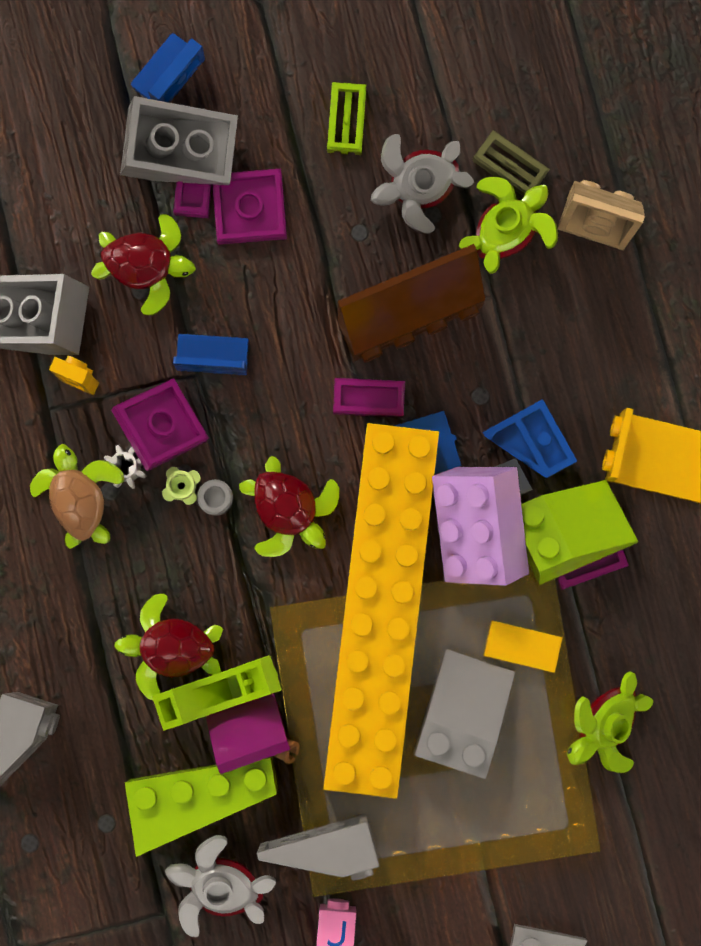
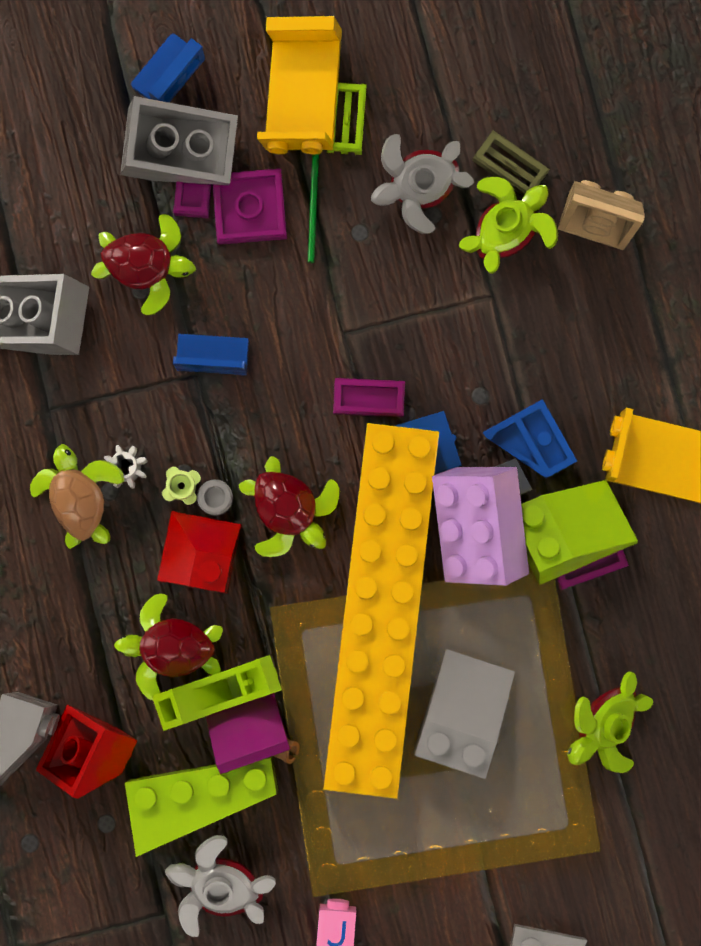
yellow plate [49,356,99,396] -> none
magenta tile [111,378,209,471] -> none
light grey slope [257,814,379,880] -> none
reddish brown slope [338,244,485,362] -> none
yellow tile [483,620,563,673] -> none
none -> red slope [36,704,138,799]
none -> red slope [157,511,241,594]
none -> yellow panel [257,16,342,155]
none -> green axle [307,154,319,263]

